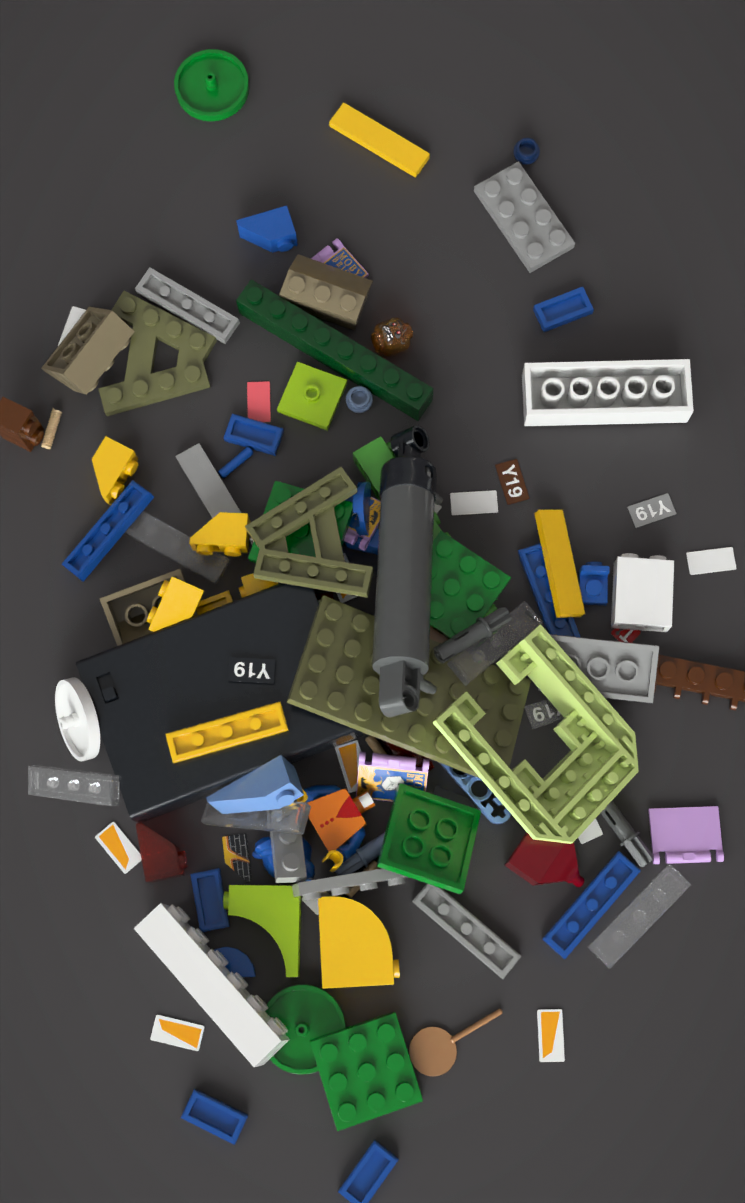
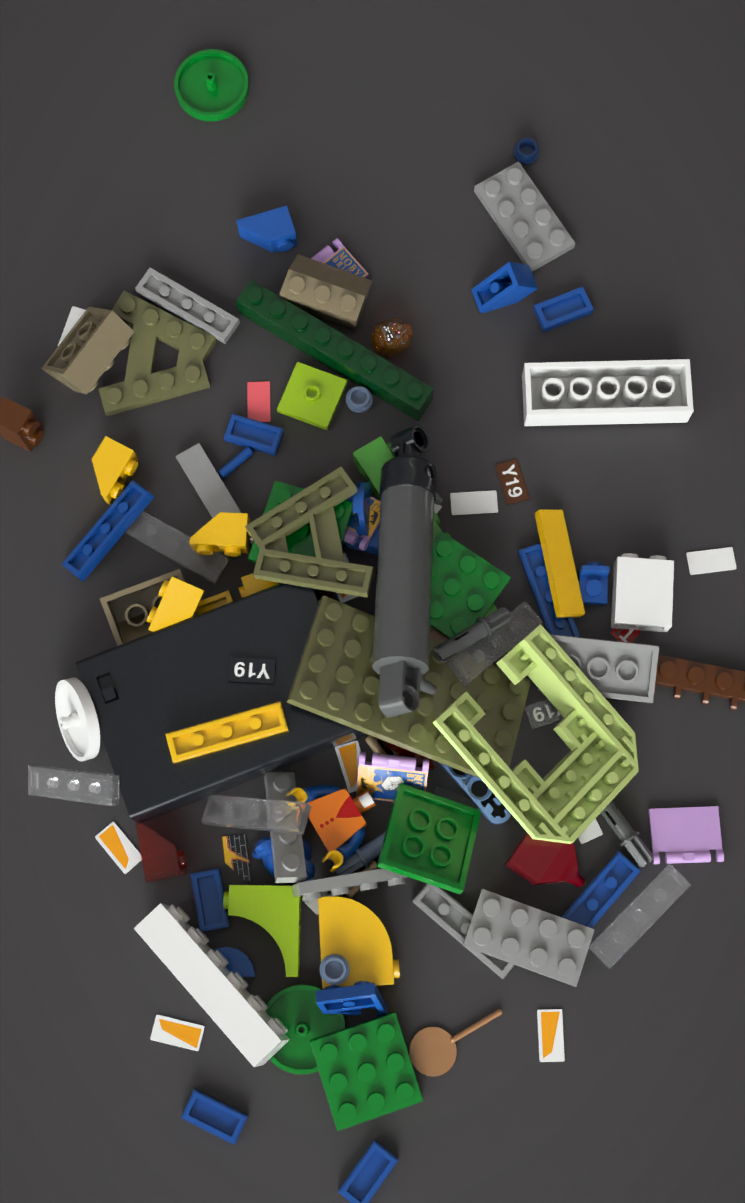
tan piece [41,408,62,449] -> none
medium blue slope [206,755,304,814] -> none
yellow tile [329,102,430,178] -> none
light grey sticker [627,493,677,528] -> none
none -> blue wing [316,981,387,1016]
none -> sand blue plate [319,954,350,985]
none -> light grey plate [463,889,595,987]
none -> blue slope [471,262,538,313]

